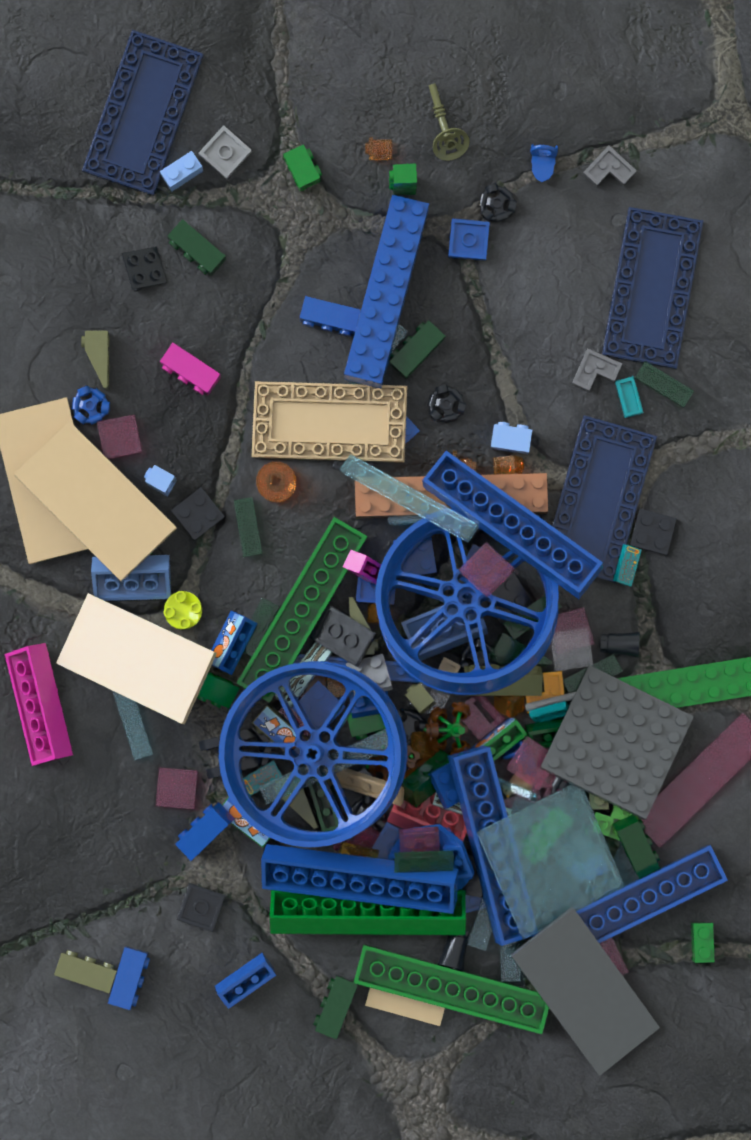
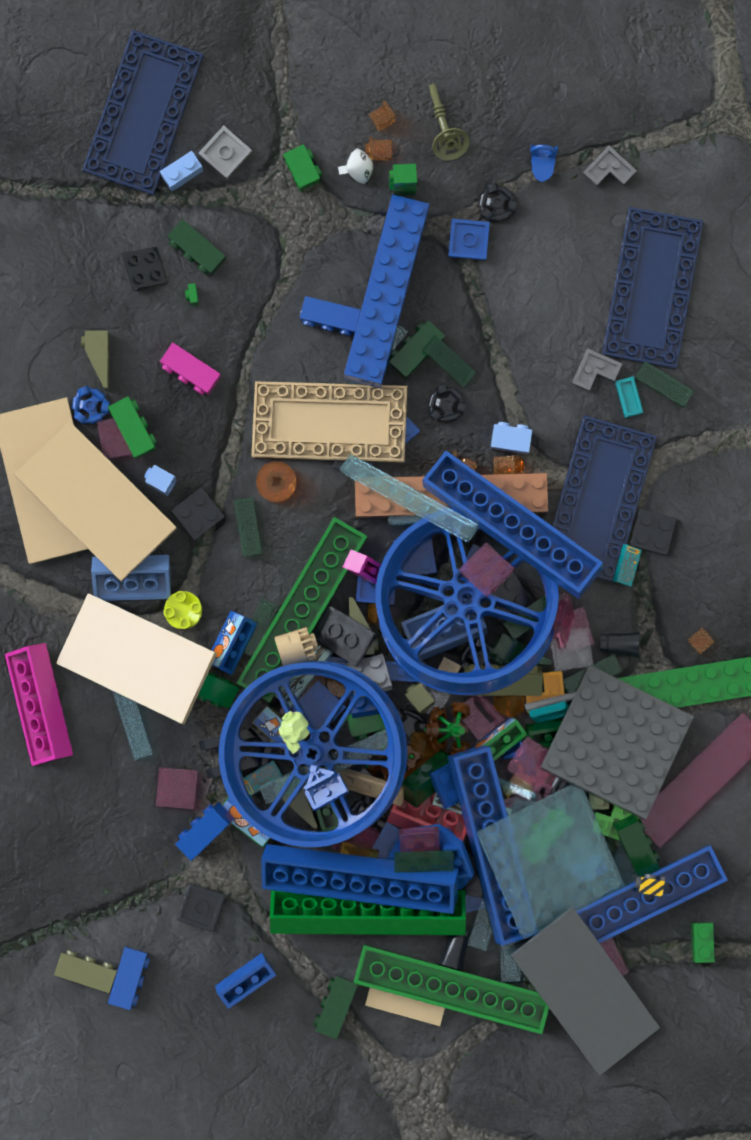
none -> green brick [108,396,157,460]
none -> green plate [185,283,199,306]
none -> tan gear [274,627,319,666]
none -> yellowish green head [279,711,309,754]
none -> slope [304,765,349,811]
none -> white piece [338,148,373,184]
none -> clear orange panel [369,101,395,131]
none -> clear green plate [422,335,476,387]
none -> clear pink plate [553,593,575,648]
none -> brick [635,874,665,897]
none -> clear orange plate [687,628,714,655]

